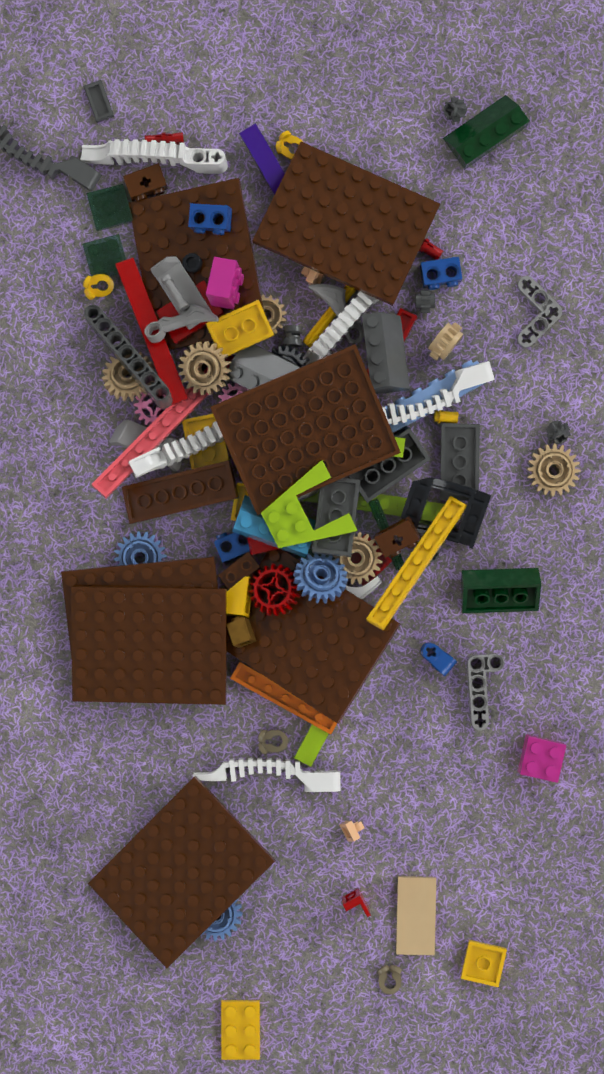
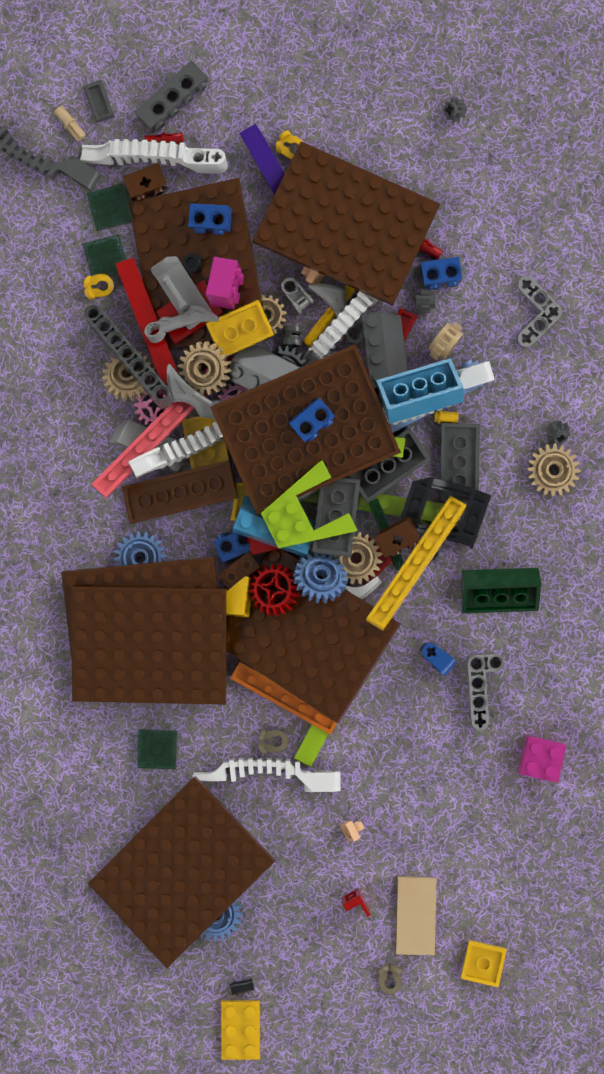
pearl gold brick [226,616,256,648] -> none
dark green slope [443,95,530,170] -> none
none -> tan axle [54,106,86,141]
none -> dark grey brick [135,60,208,133]
none -> clear green plate [137,729,177,769]
none -> light grey piece [167,364,222,420]
none -> black pin [230,978,254,996]
none -> light grey piece [281,278,314,315]
none -> blue brick [288,397,335,442]
none -> dark azure slope [376,358,464,424]

